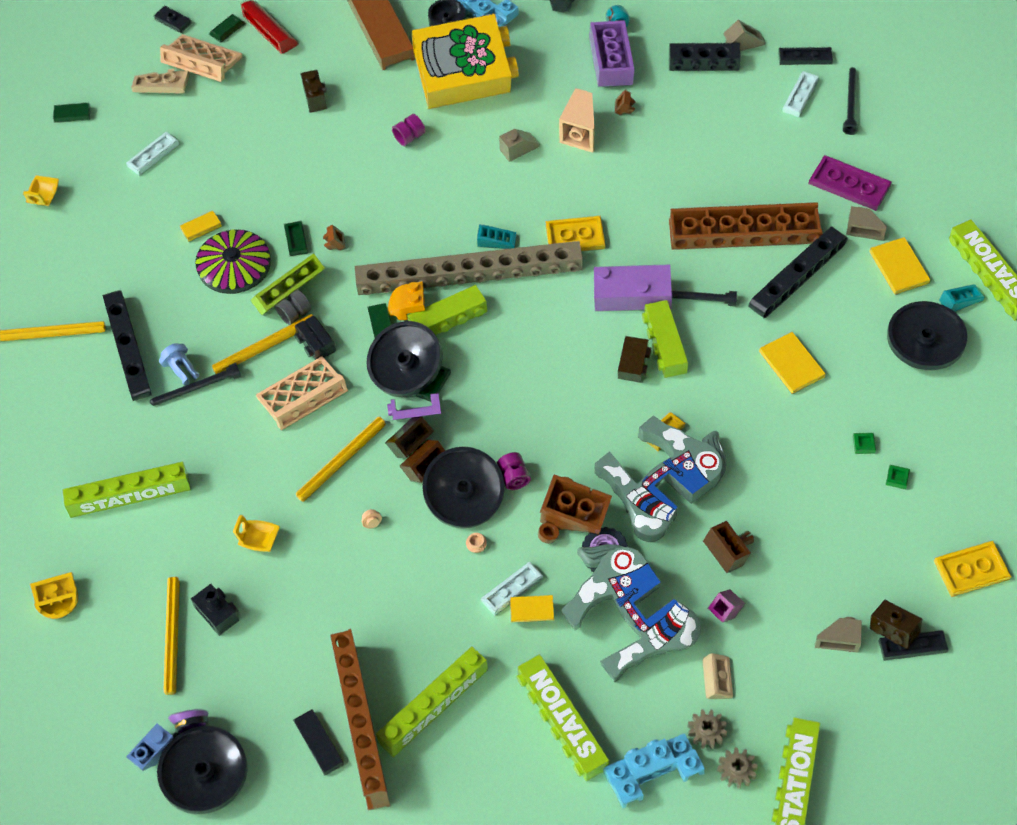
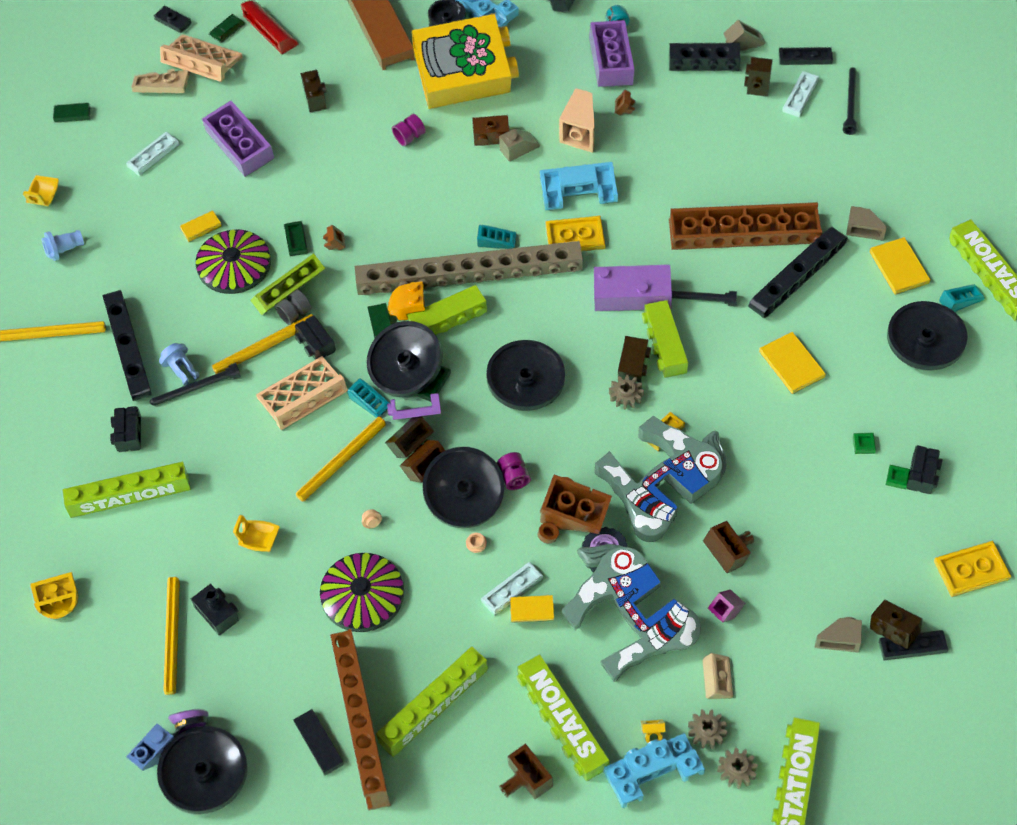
magenta tile [809,155,892,211] -> none
none -> light blue piece [42,230,84,261]
none -> black brick [110,406,141,452]
none -> medium lavender brick [202,100,274,177]
none -> dish [320,553,404,632]
none -> teal slope [347,378,390,418]
none -> reddish brown brick [472,115,509,146]
none -> black dish [486,340,565,411]
none -> reddish brown brick [499,743,553,799]
none -> medium azure bracket [540,162,618,210]
none -> dark tan gear [609,375,644,409]
none -> yellow tile [641,719,665,743]
none -> dark brown brick [744,57,773,97]
none -> black brick [906,445,943,494]

